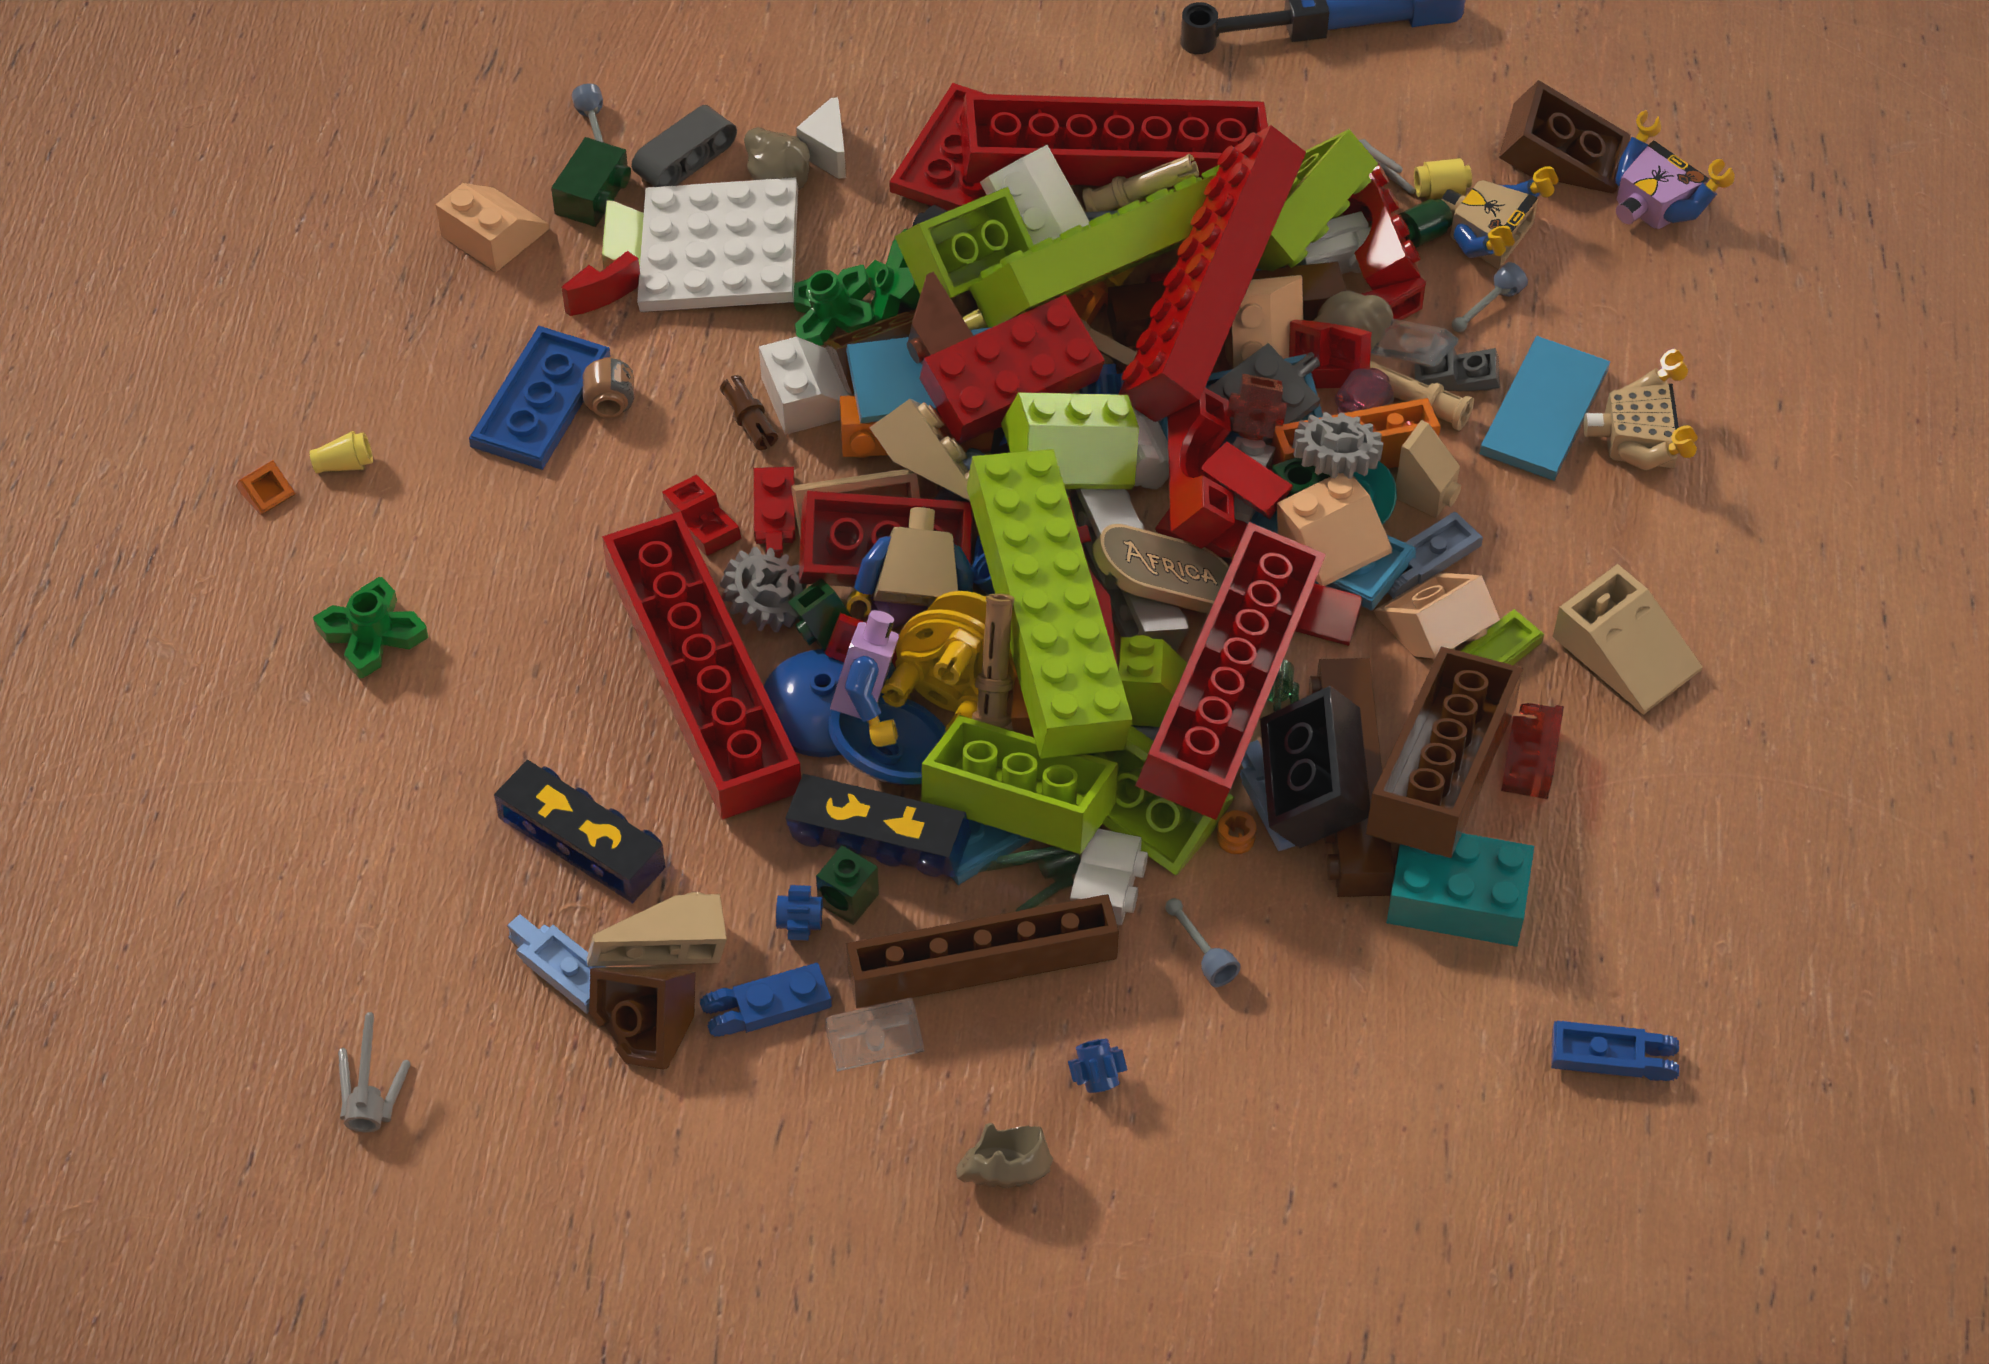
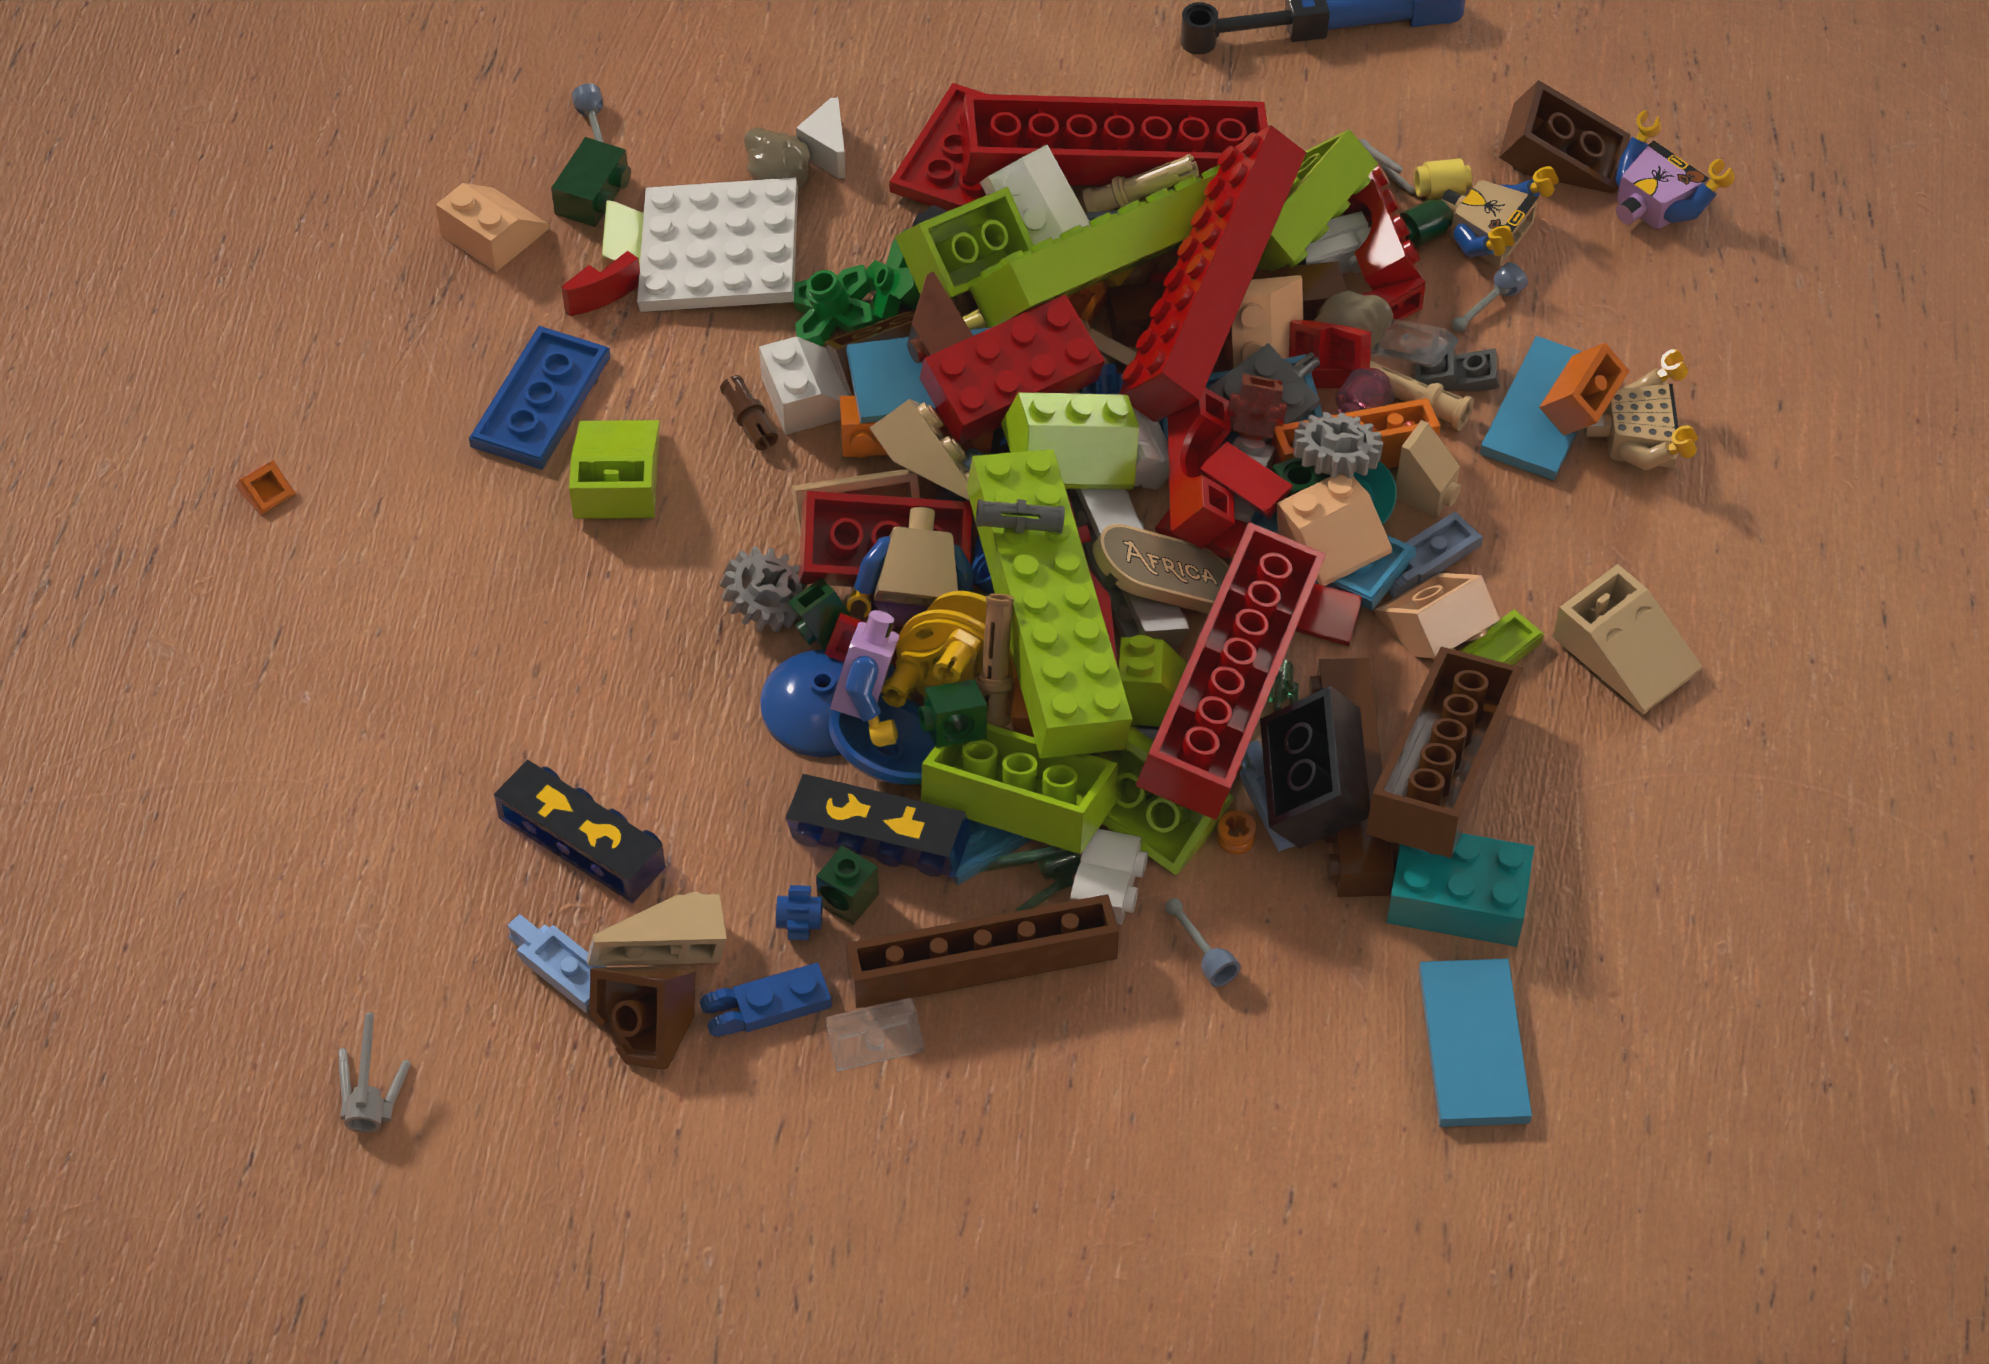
light yellow cone [310,431,373,474] -> none
green plant [313,577,428,679] -> none
medium nougat head [583,357,634,418] -> none
red brick [602,511,801,820] -> none
dark grey beam [631,105,737,187] -> none
red slope [662,474,742,556] -> none
red hinge [753,467,795,559] -> none
dark tan hair [956,1123,1053,1188] -> none
blue gear [1068,1039,1128,1093] -> none
clear red hinge [1501,703,1564,799] -> none
blue hinge [1551,1021,1679,1081] -> none
none -> lime slope [569,420,660,519]
none -> dark green brick [918,679,987,748]
none -> dark grey pin [976,499,1064,534]
none -> dark azure tile [1418,959,1532,1127]
none -> orange brick [1539,342,1629,436]

